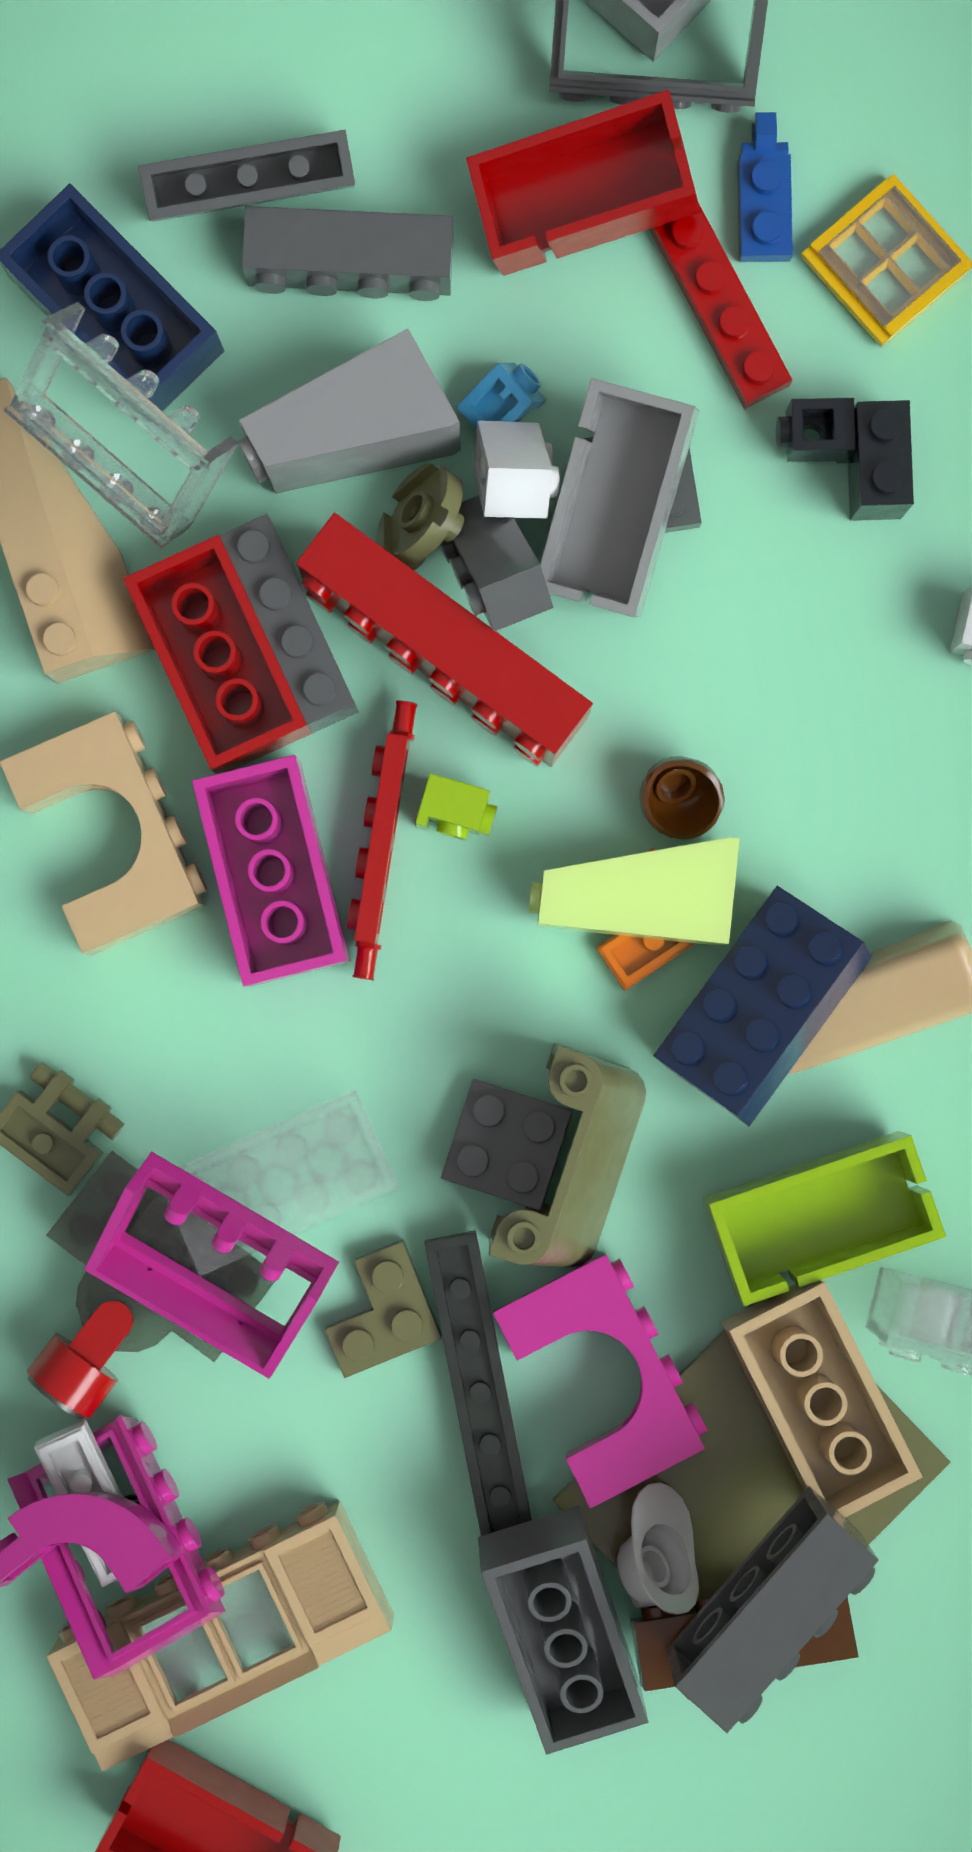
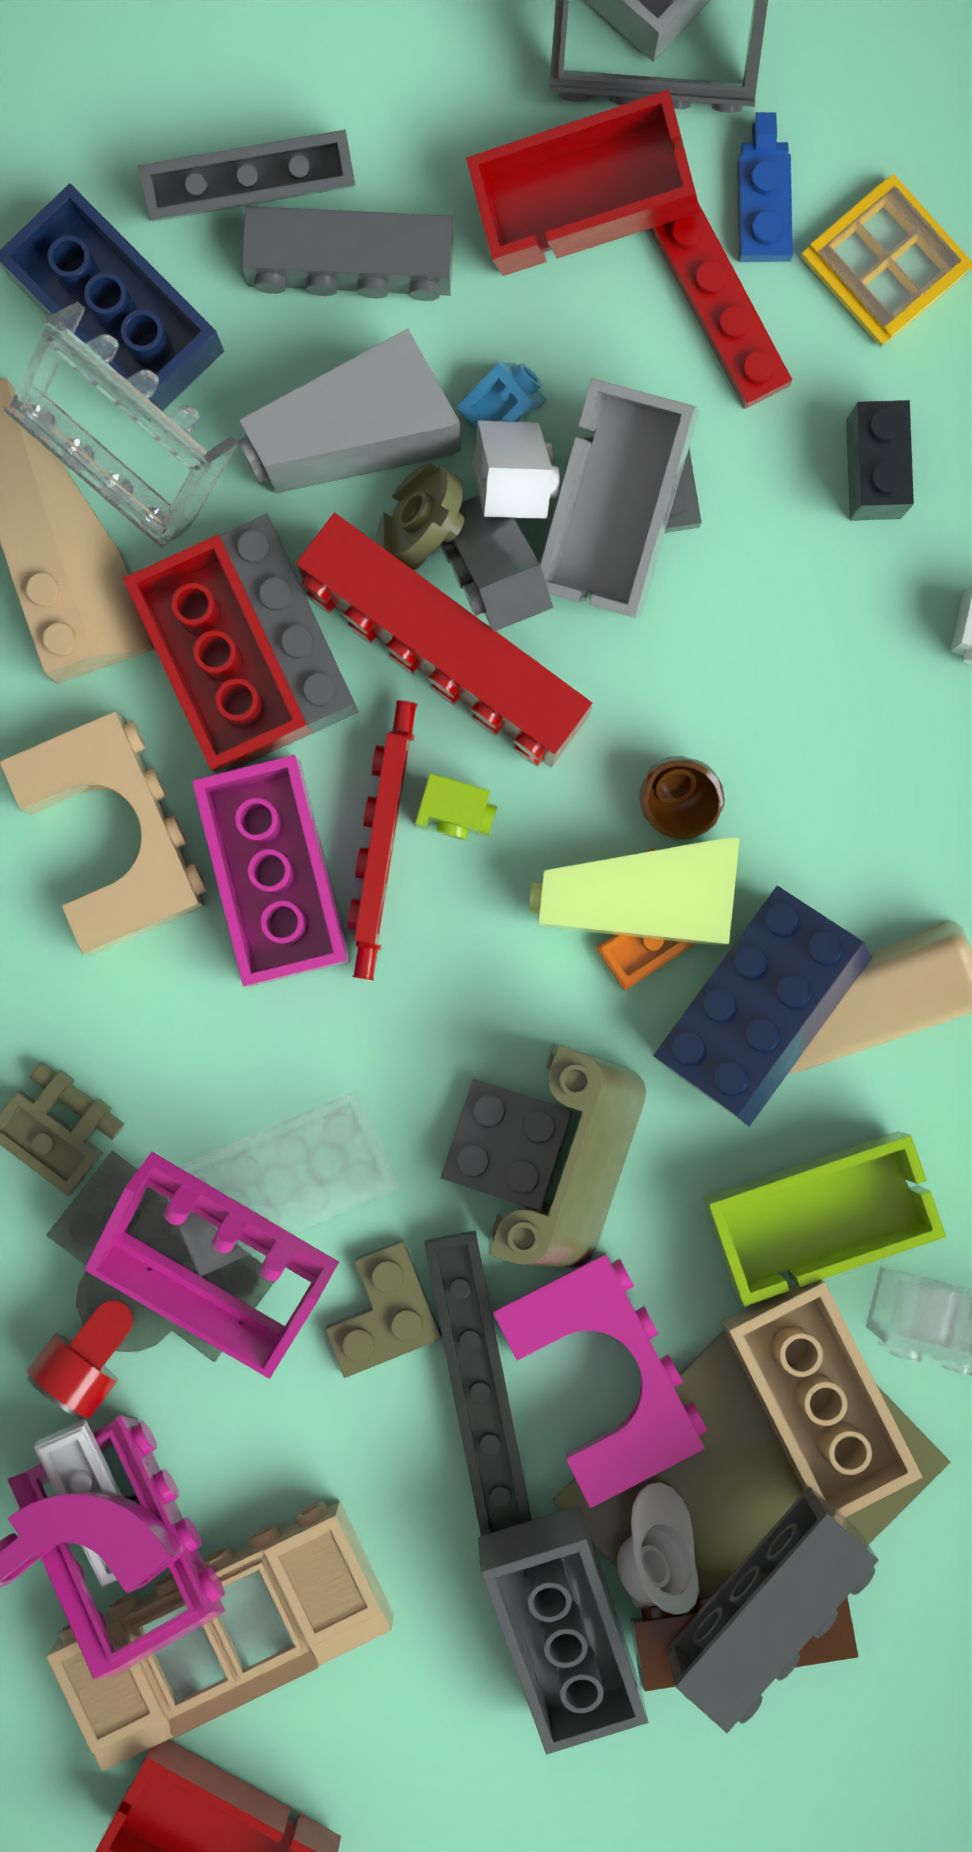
black brick [776,398,856,464] -> none

